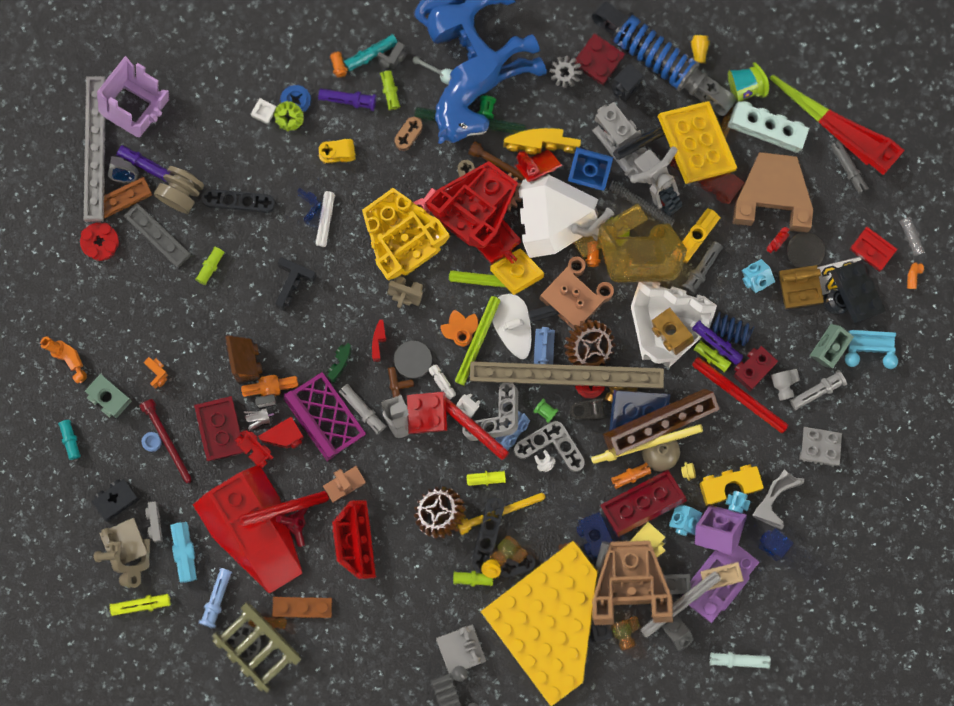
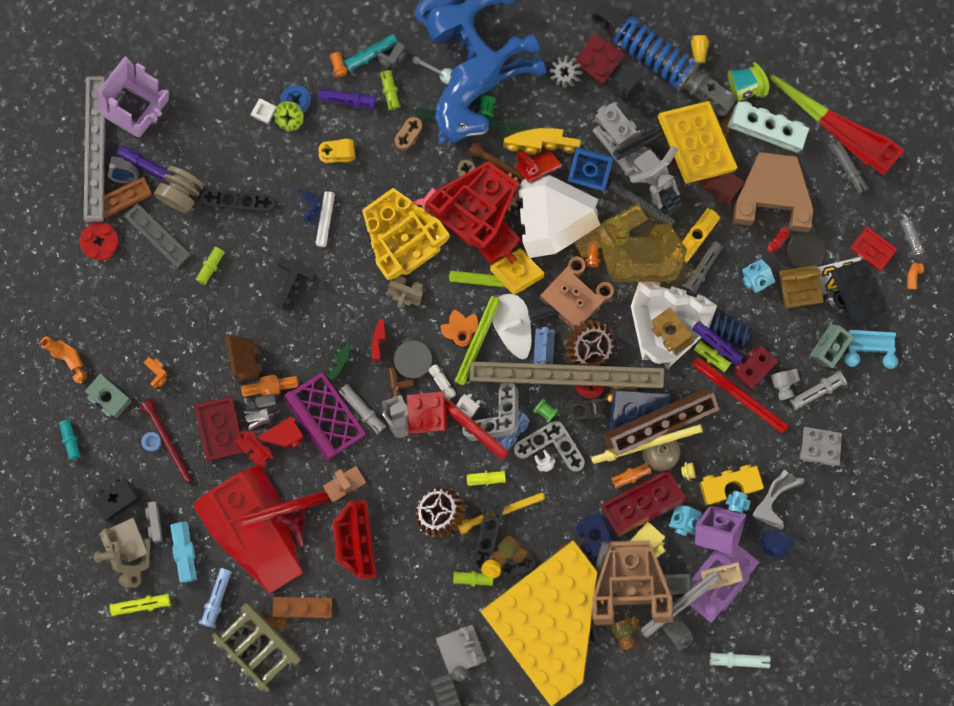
light grey piece [571,208,615,241] -> none

